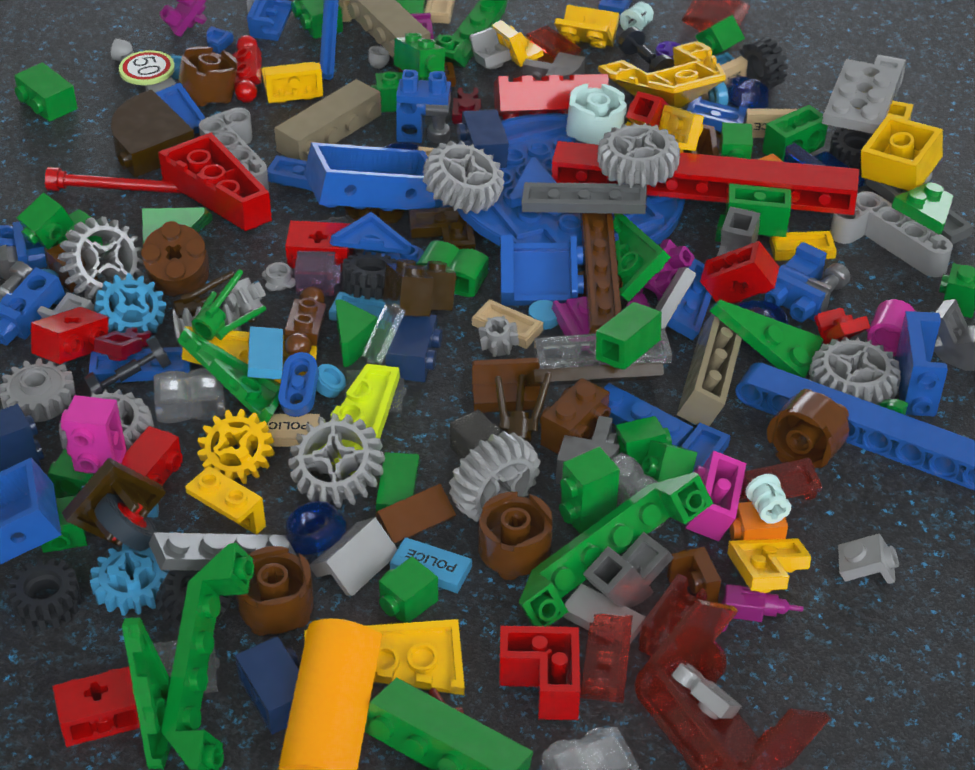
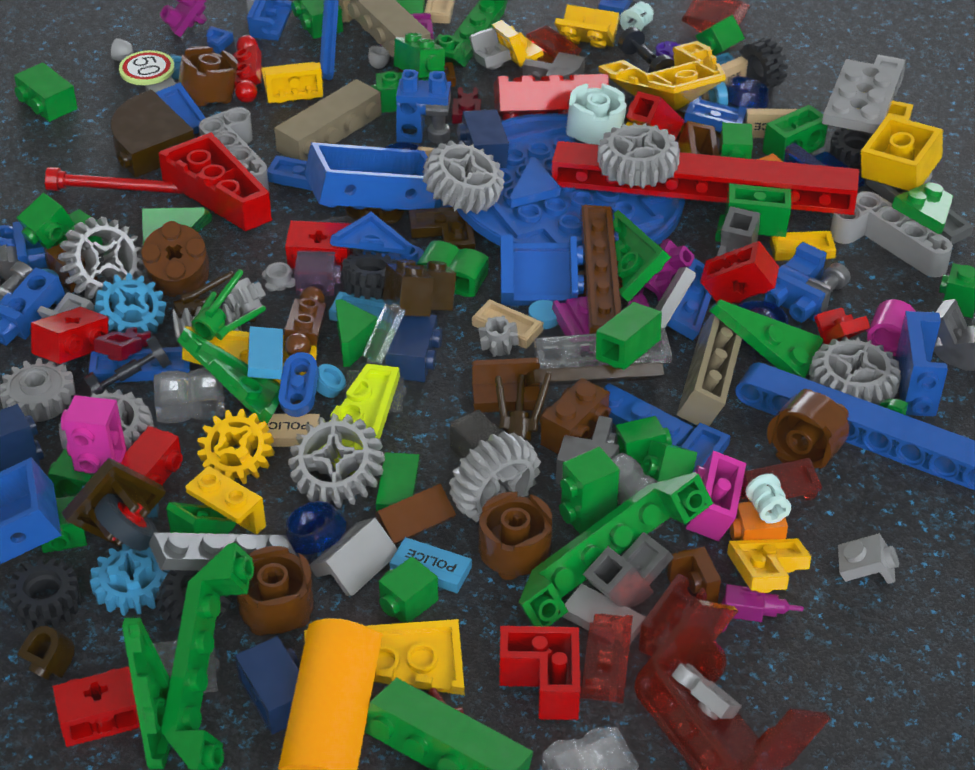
dark grey plate [522,182,647,214] -> none
yellow bracket [659,105,704,153] -> none
none -> dark brown plate [17,626,75,680]
none -> green slope [166,502,236,534]

